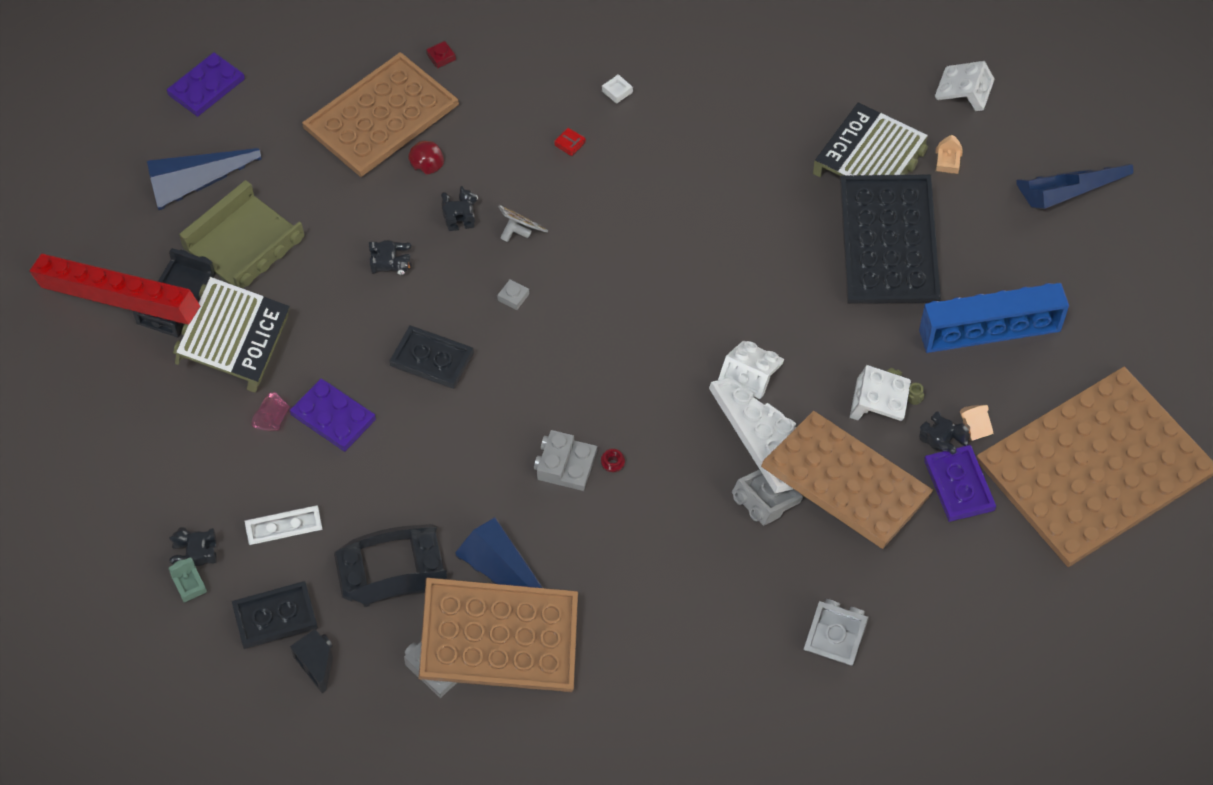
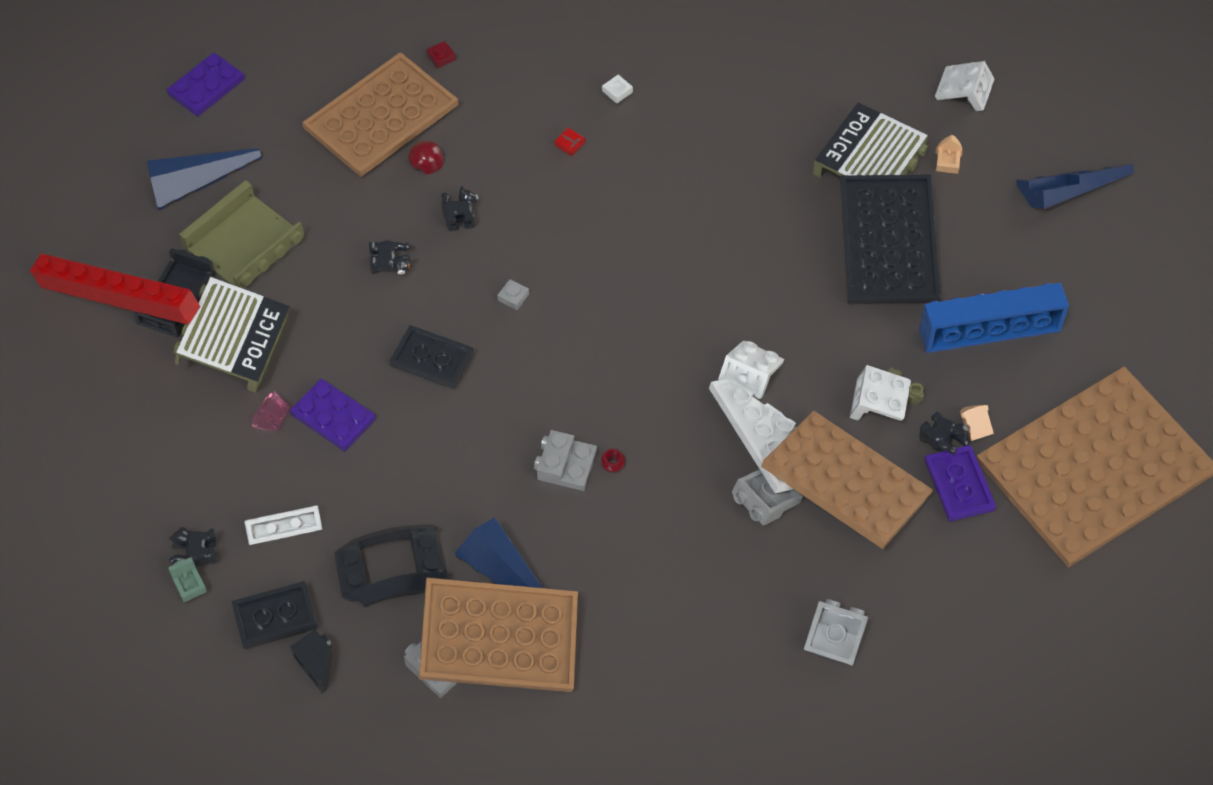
light grey shield [498,205,548,242] -> none

